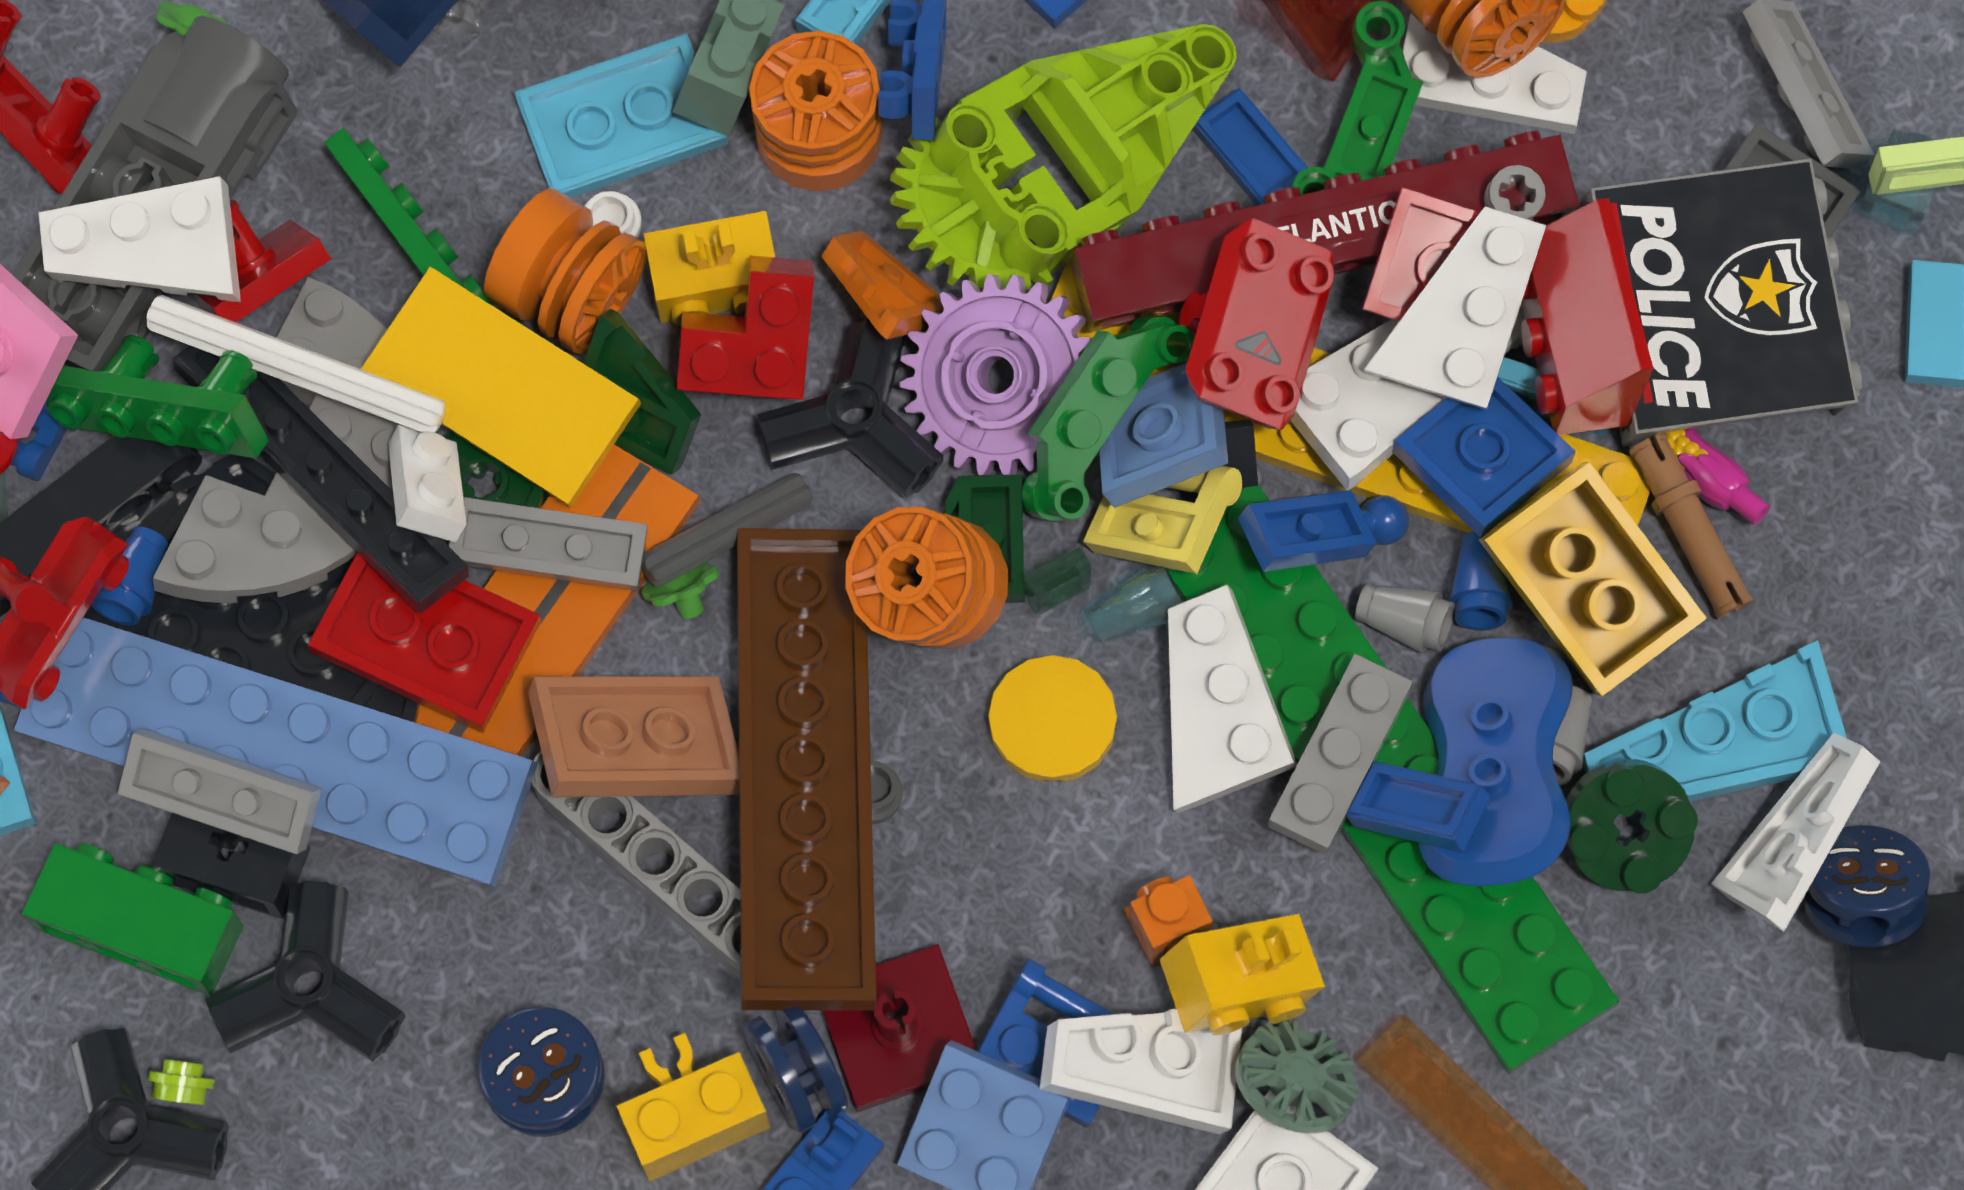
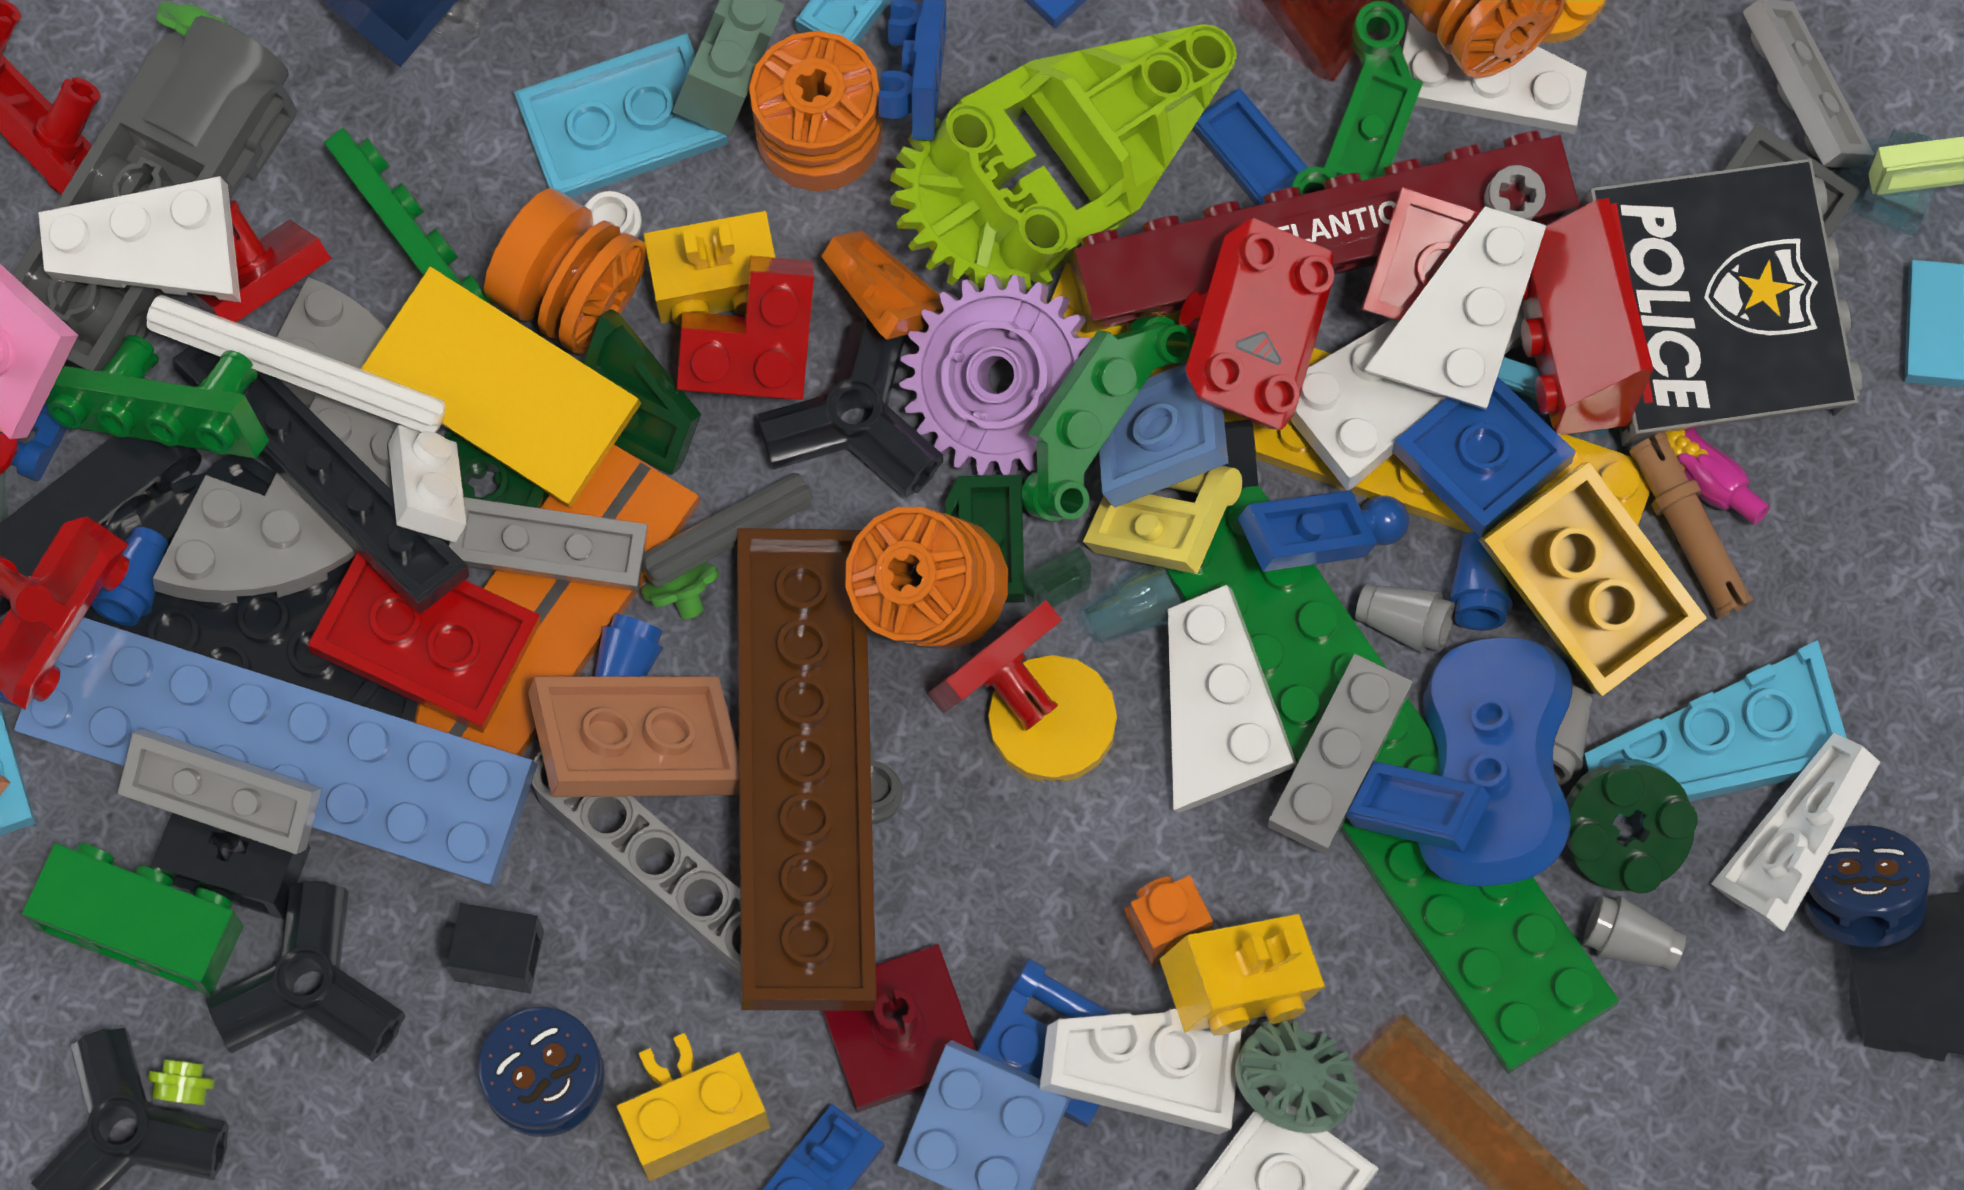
dark blue head [744,1007,848,1133] -> none
none -> black brick [440,903,544,994]
none -> blue cone [595,613,663,677]
none -> red tile [927,600,1062,731]
none -> light grey cone [1583,895,1686,971]

